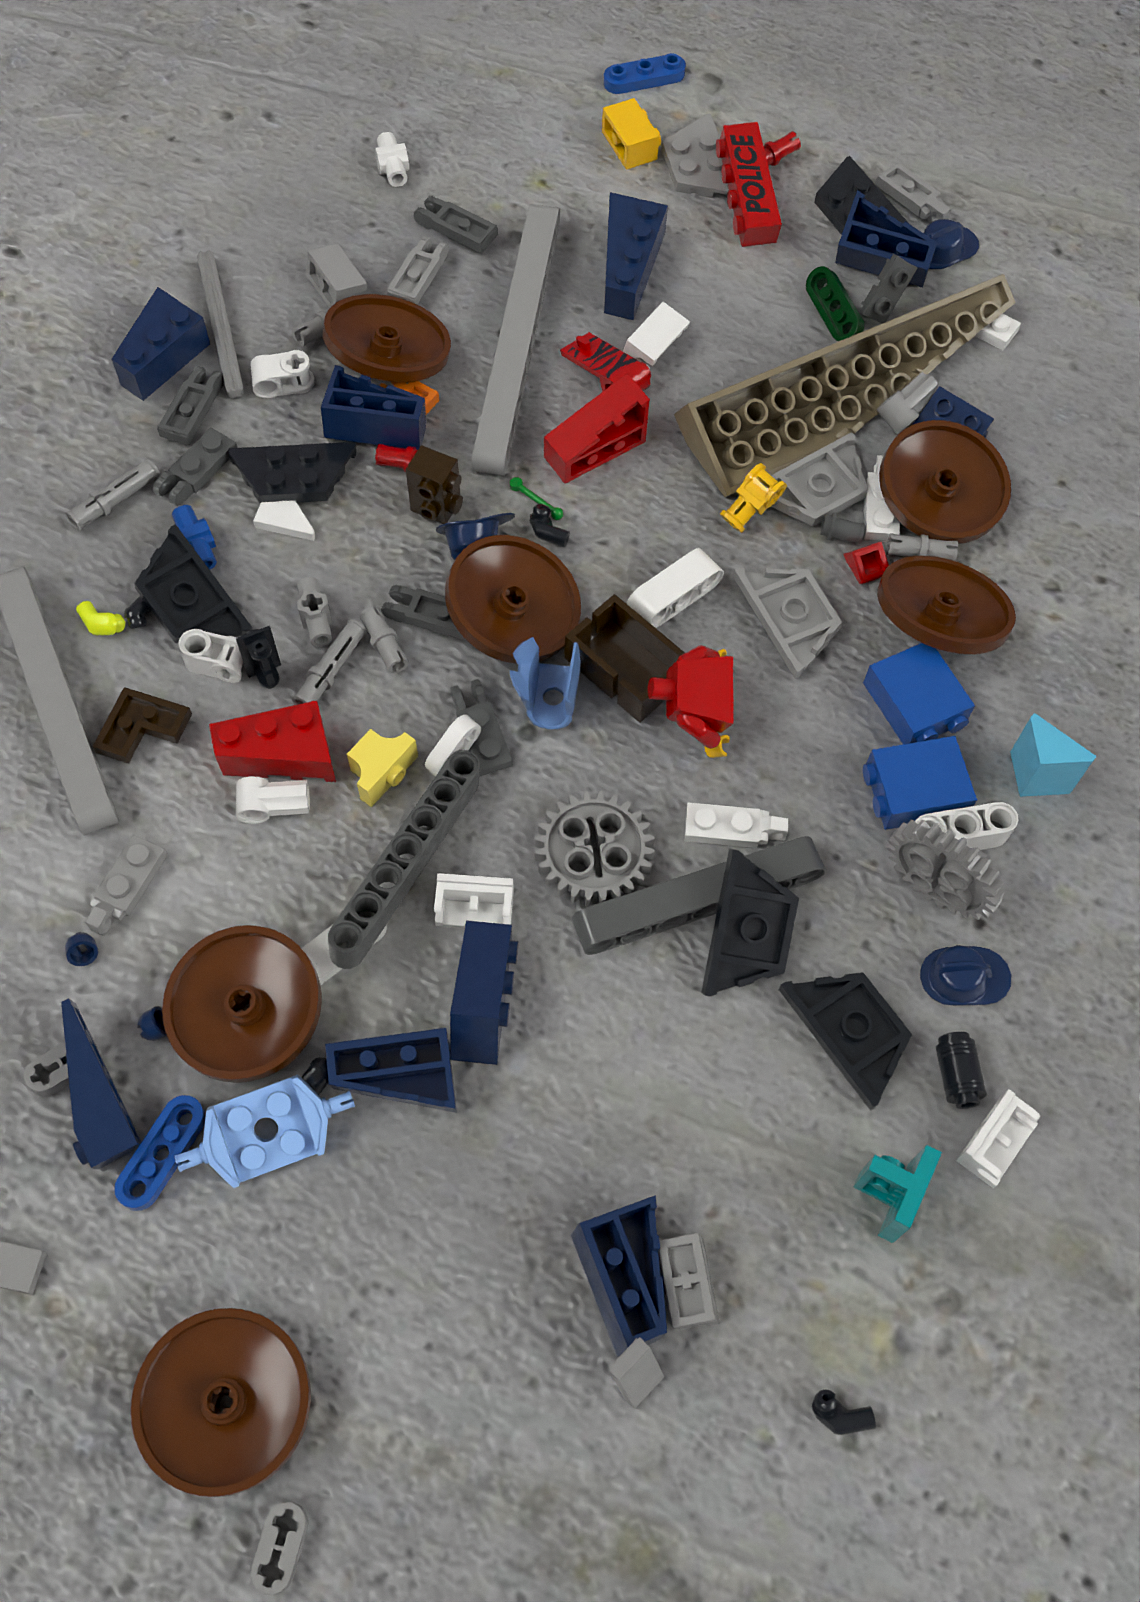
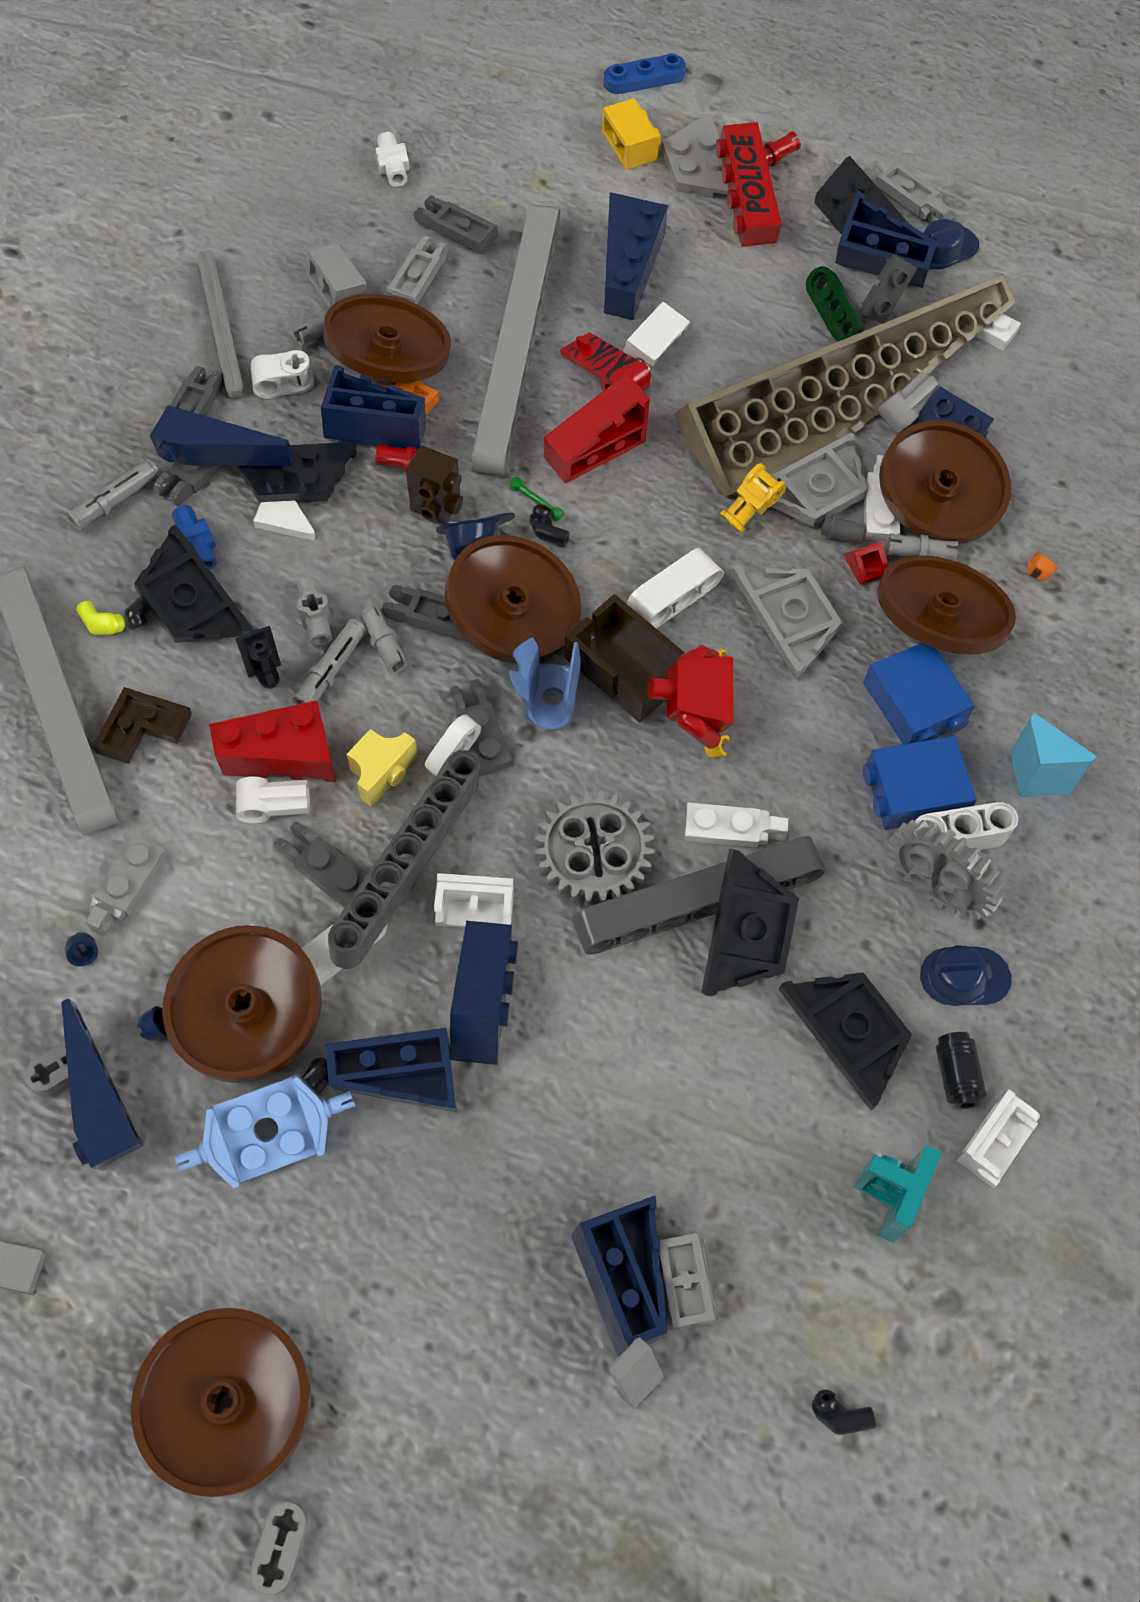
dark blue wedge [111,287,210,401] -> none
blue plate [114,1095,206,1211] -> none
white piece [179,629,243,683] -> none
none -> dark blue slope [150,405,295,466]
none -> dark grey hinge [274,821,367,908]
none -> orange hinge [1027,552,1058,581]

